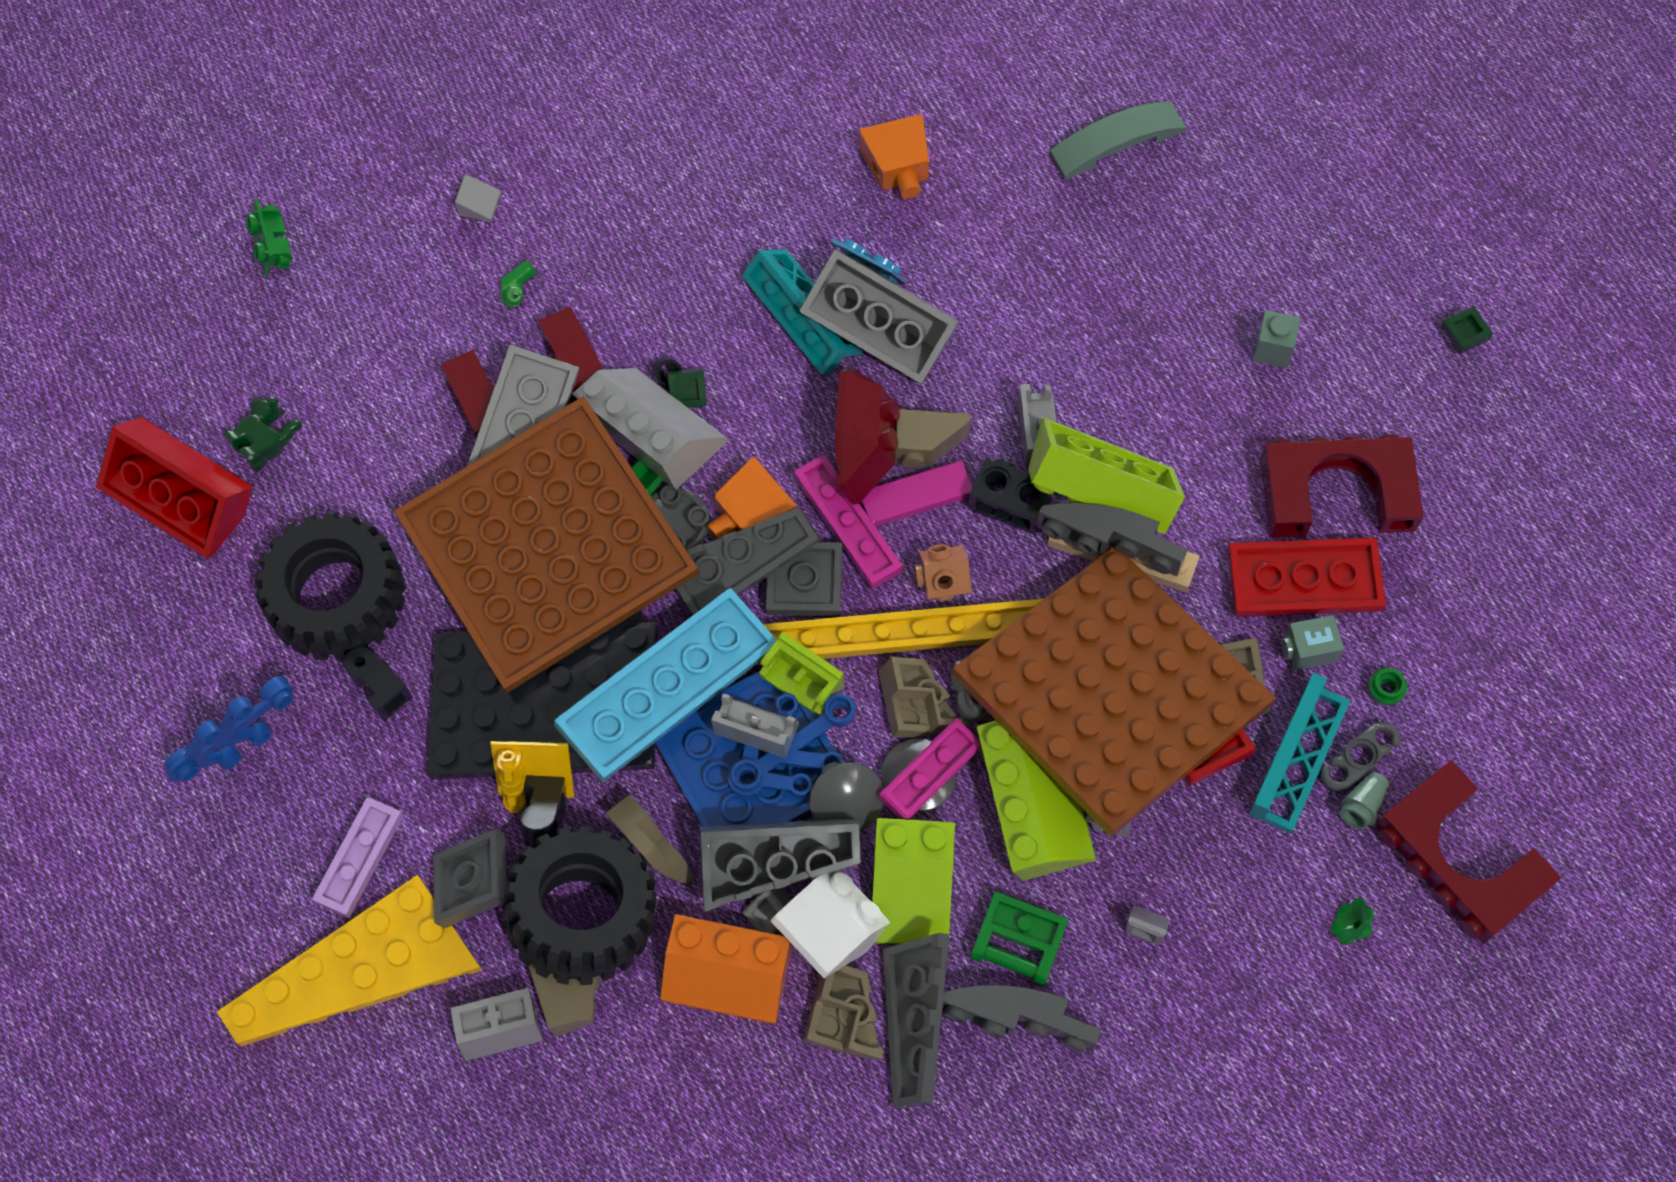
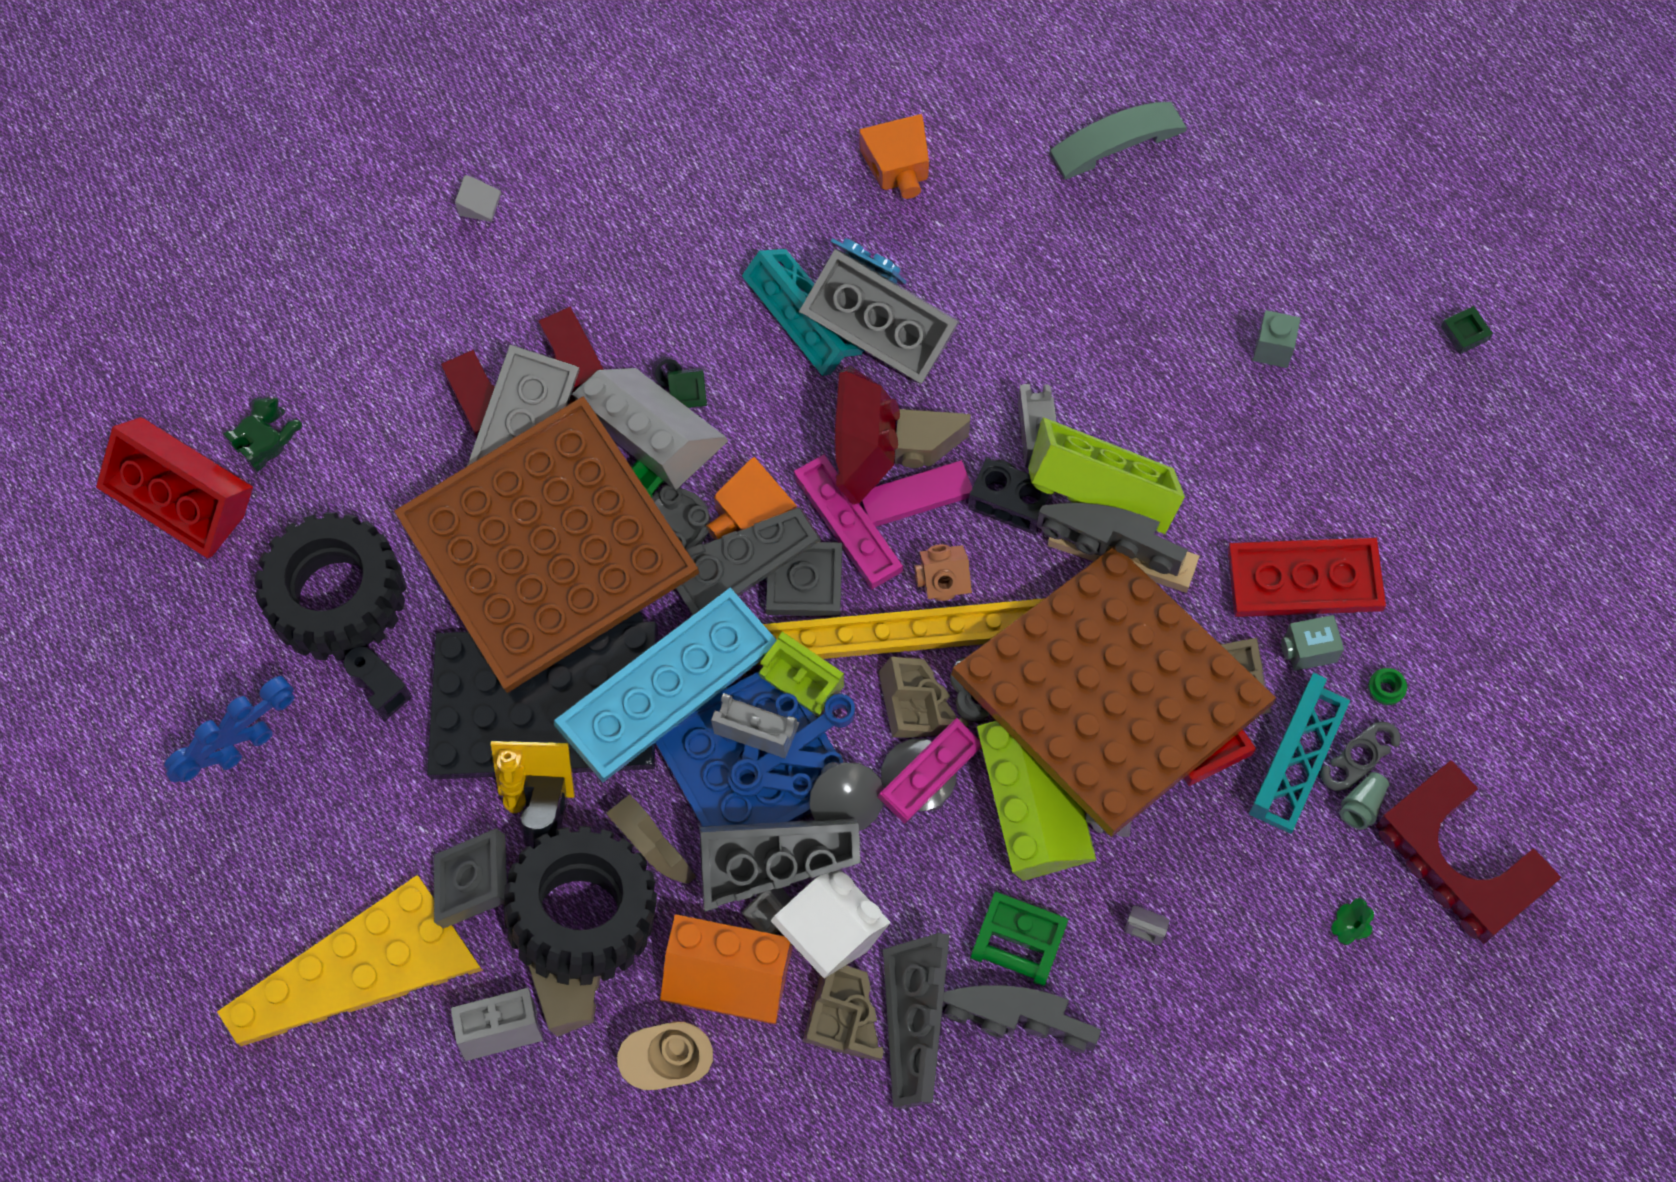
green hinge [246,199,293,276] -> none
lavender plate [312,797,404,918] -> none
green arm [500,260,537,307] -> none
lime slope [872,818,955,947] -> none
dark red arch [1260,434,1424,538] -> none
none -> tan piece [617,1021,713,1090]

